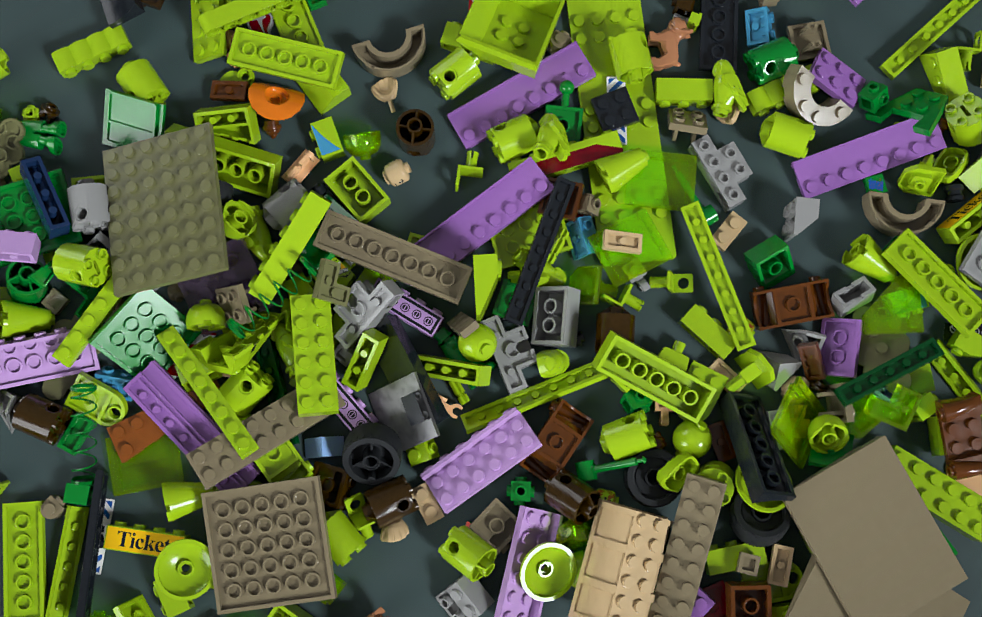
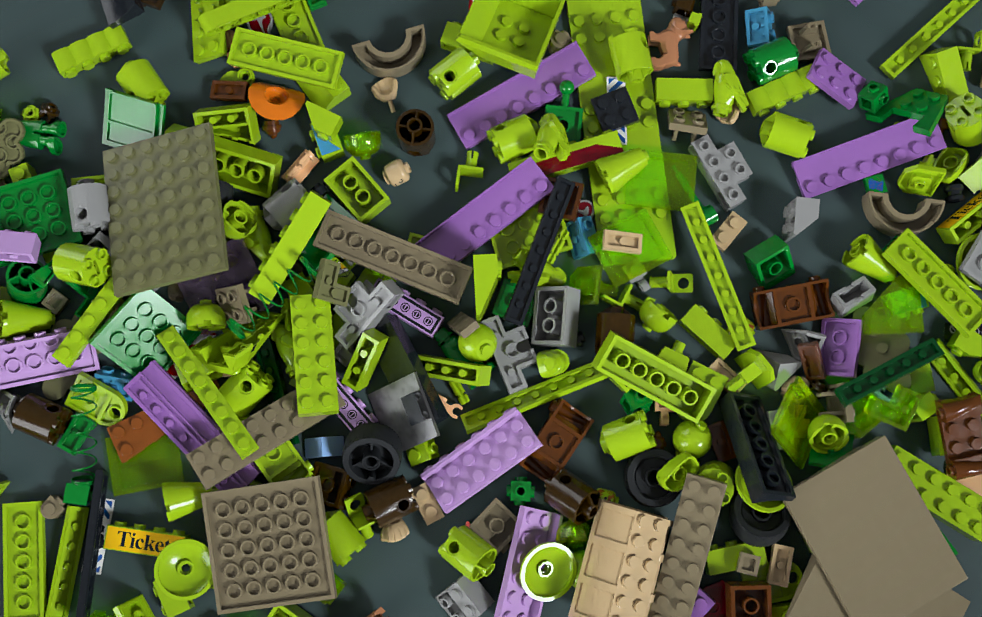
dark blue brick [20,156,70,239] -> none
green piece [575,456,647,482] -> none
dark tan plate [578,193,601,216] -> none
brick [782,64,853,126] -> none
none -> lime slope [305,100,343,142]
none -> lime cylinder [639,296,678,333]

